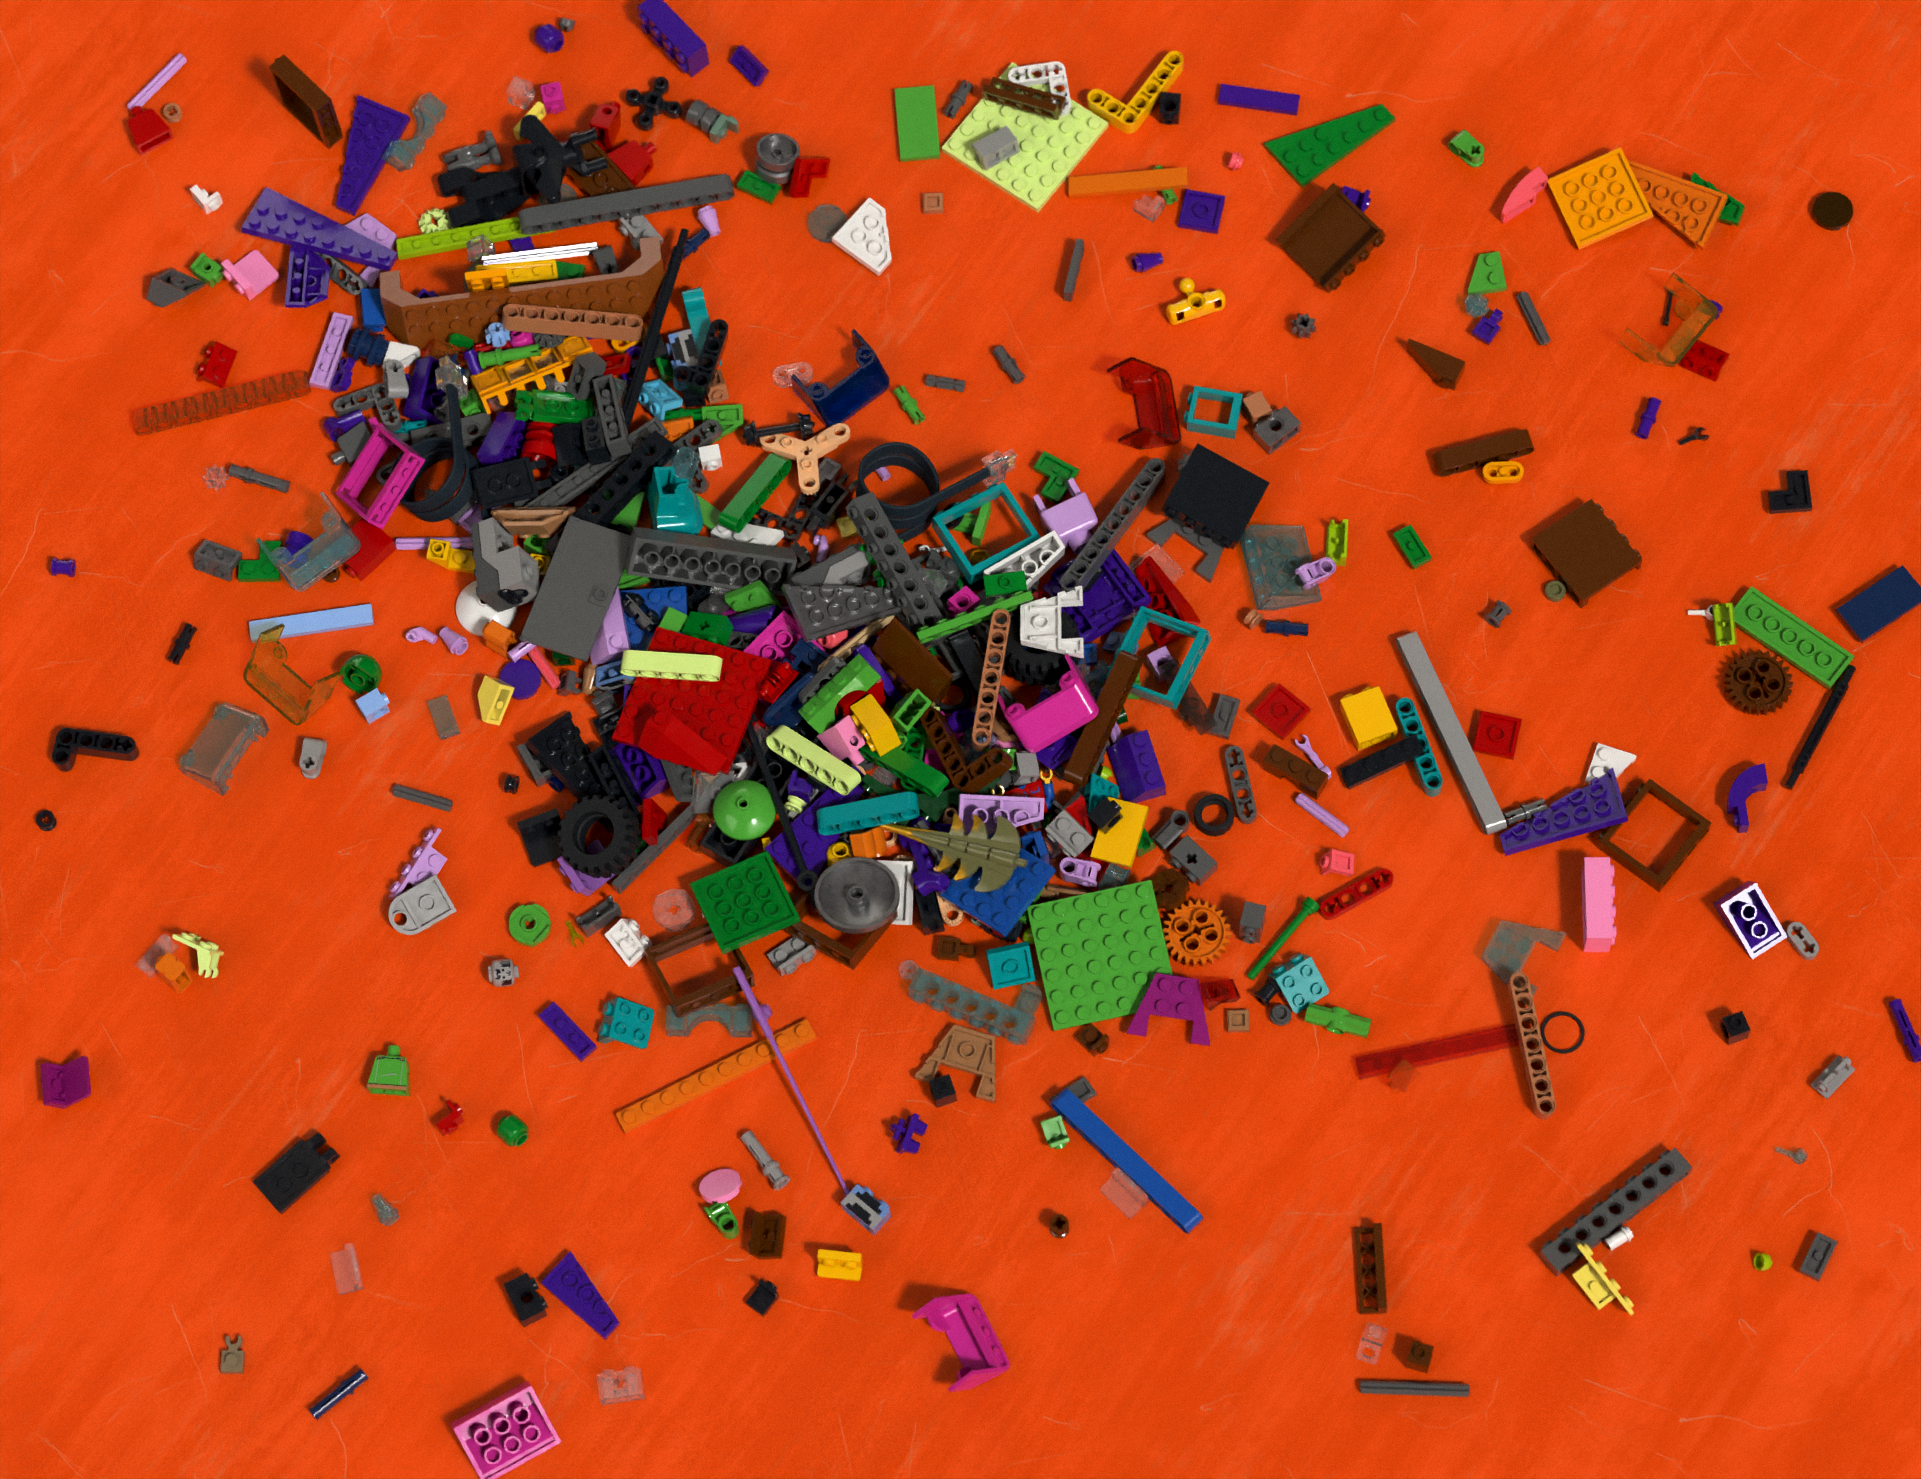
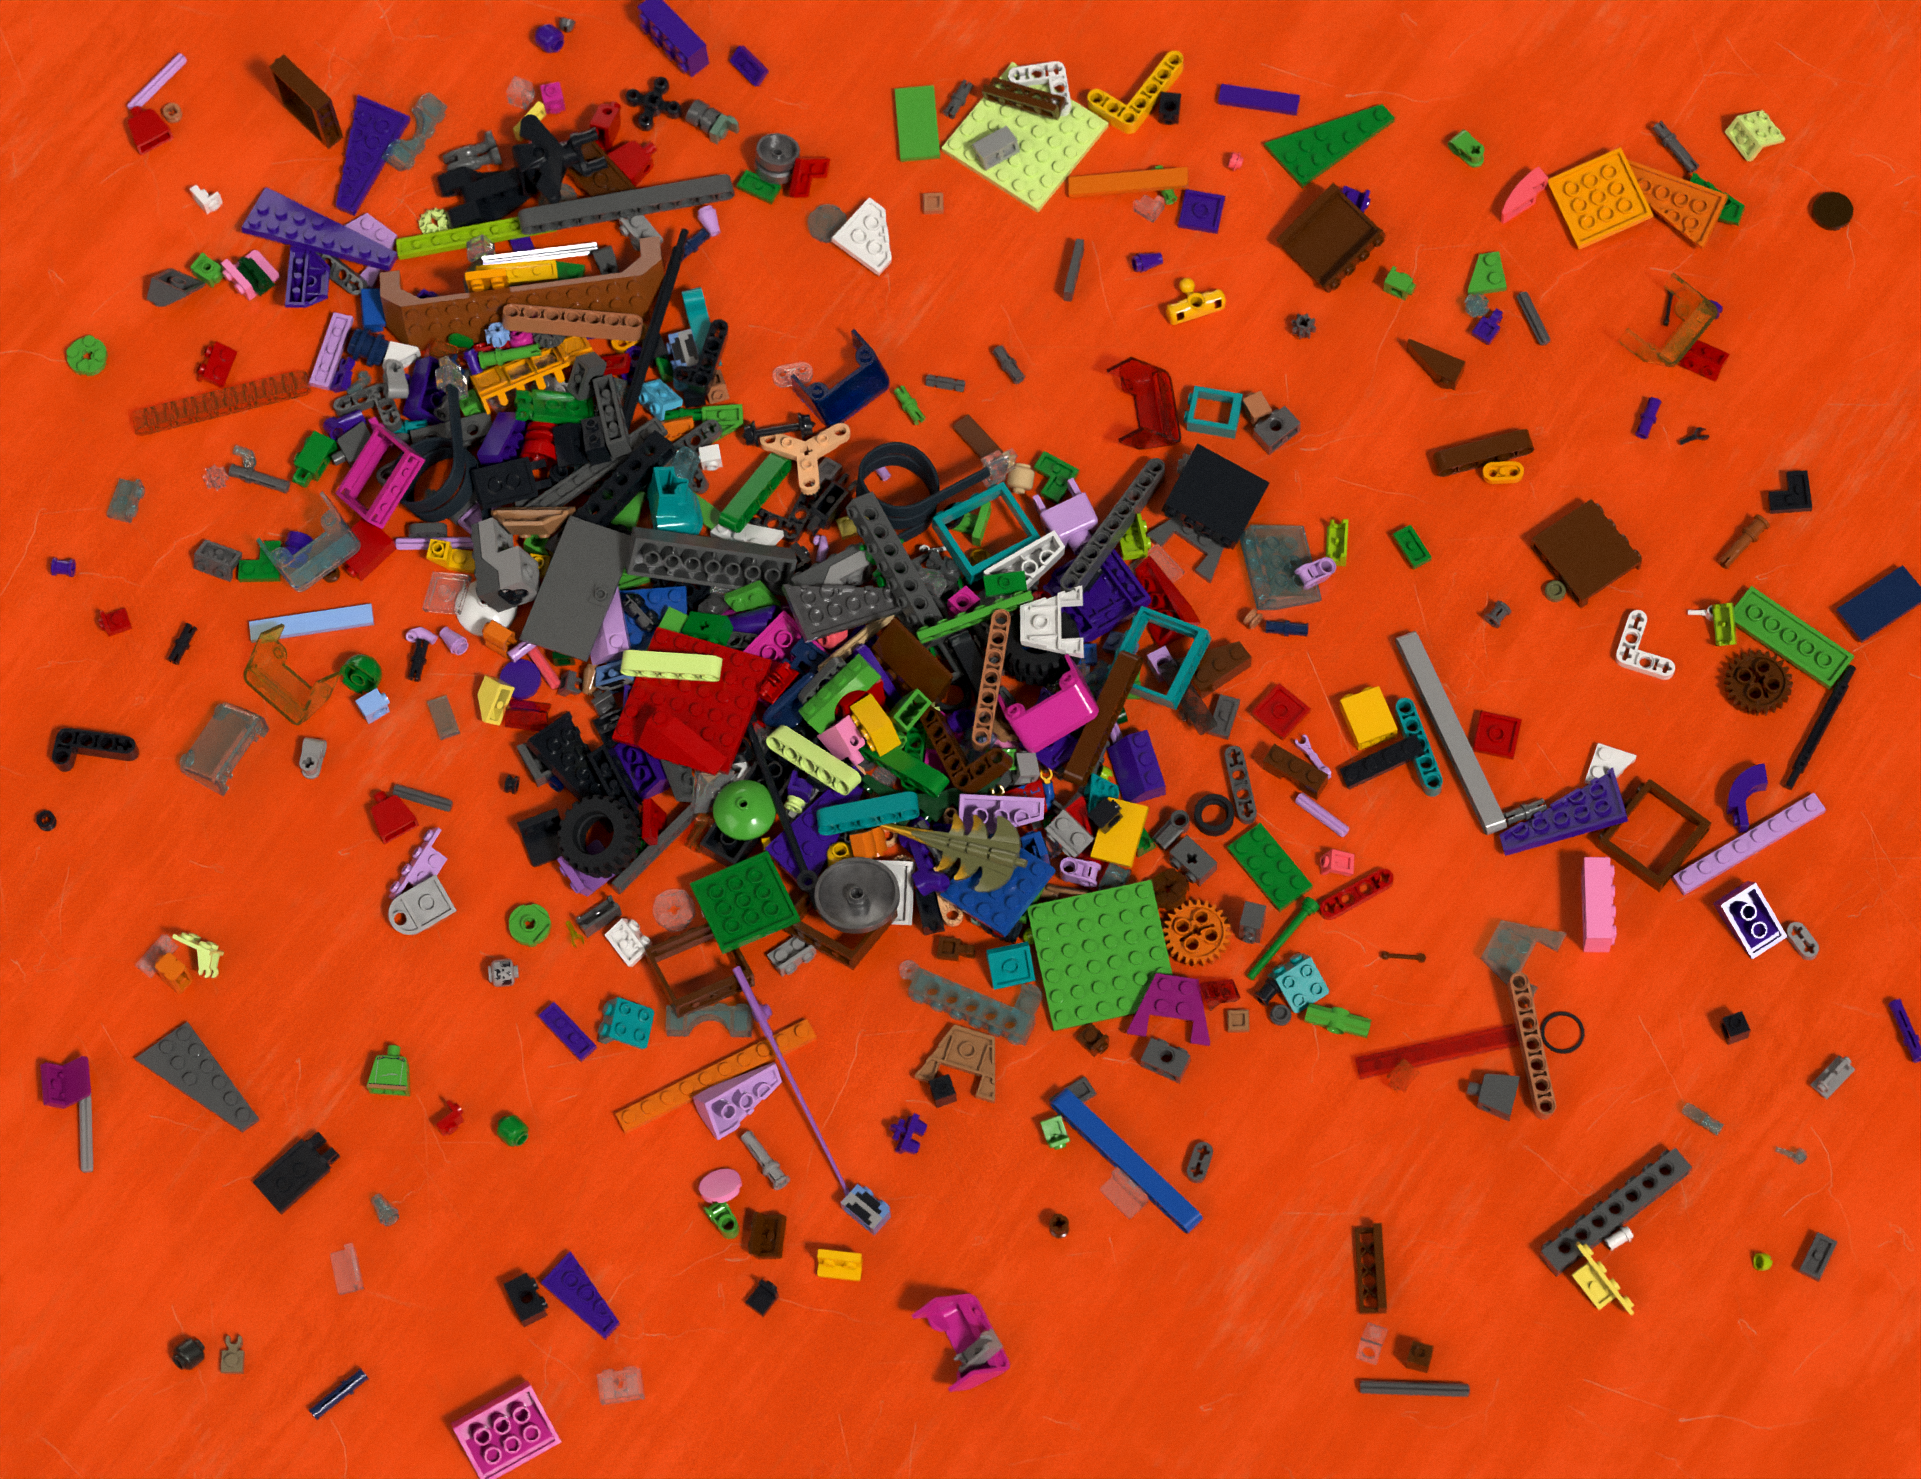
none -> bright green plate [67,335,108,376]
none -> light grey axle [79,1094,93,1173]
none -> red bracket [98,608,132,637]
none -> clear light blue bracket [106,478,145,523]
none -> dark grey wing [135,1022,260,1133]
none -> pearl dark grey head [172,1338,205,1370]
none -> clear light blue arm [233,445,257,469]
none -> dark green hinge [236,256,275,296]
none -> green brick [292,431,338,488]
none -> clear light blue arm [346,371,372,394]
none -> red torso [371,791,419,845]
none -> black pin [407,639,429,682]
none -> dark grey beam [409,523,447,538]
none -> clear plate [422,572,472,615]
none -> clear red panel [505,699,551,732]
none -> lavender wedge [693,1062,782,1140]
none -> reddish brown tile [953,414,1008,466]
none -> light grey hinge [954,1329,1003,1373]
none -> tan head [1007,463,1035,494]
none -> lime bracket [1119,513,1151,560]
none -> dark grey brick [1141,1038,1190,1084]
none -> reddish brown wedge [1176,641,1252,700]
none -> dark grey beam [1187,1142,1213,1183]
none -> green plate [1227,823,1313,912]
none -> reddish brown hinge [1381,951,1426,963]
none -> bright green brick [1383,266,1416,301]
none -> dark grey torso [1467,1074,1520,1121]
none -> white beam [1615,610,1675,680]
none -> dark grey pin [1652,121,1700,174]
none -> lavender plate [1672,793,1826,895]
none -> clear light blue axle [1682,1103,1724,1136]
none -> dark orange pin [1718,514,1770,569]
none -> yellowish green bracket [1725,110,1785,162]

